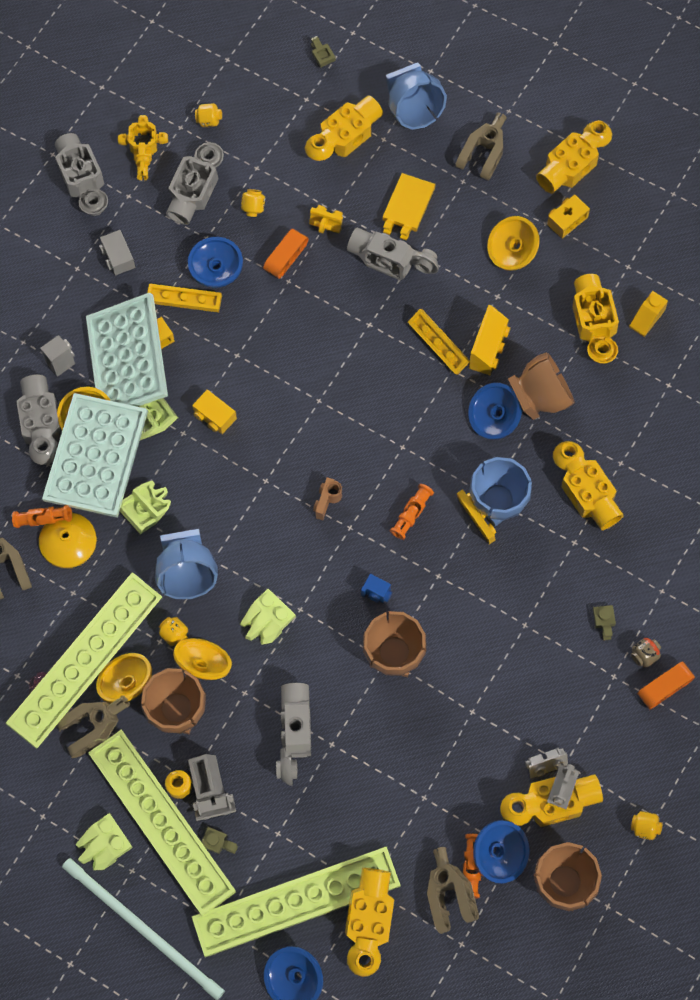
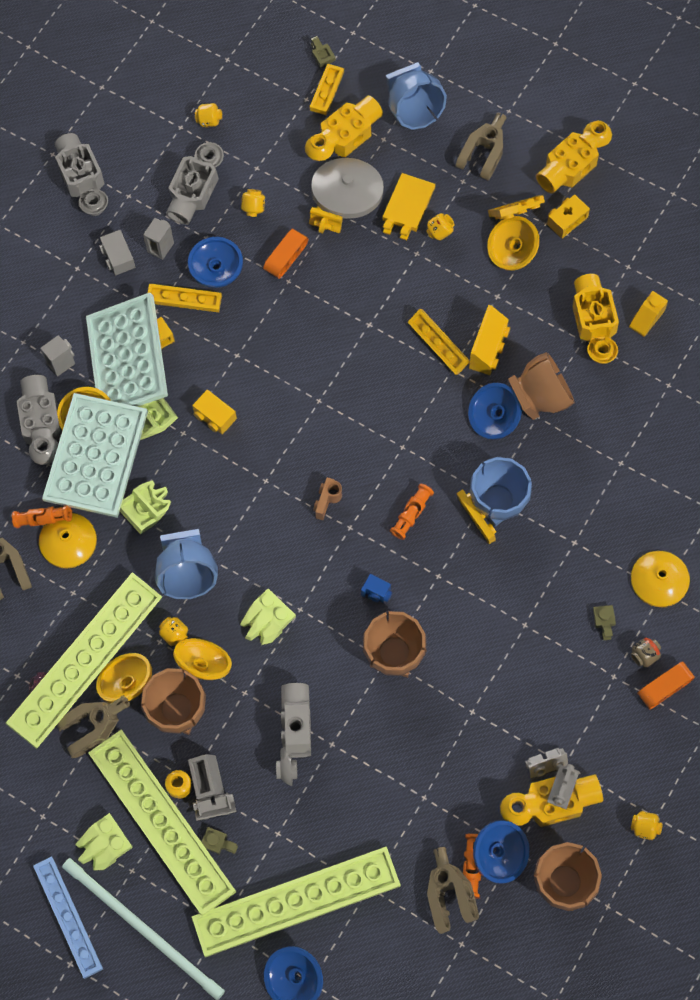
yellow piece [118,115,168,181] -> none
yellow brick [345,868,394,977] -> none
light grey brick [347,227,439,280] -> none
yellow brick [553,441,624,530] -> none
none -> light blue plate [33,857,103,979]
none -> light grey brick [143,218,174,260]
none -> yellow plate [310,64,344,115]
none -> light grey dish [311,158,384,219]
none -> yellow head [427,213,455,240]
none -> yellow plate [488,195,545,220]
none -> yellow dish [631,551,690,607]

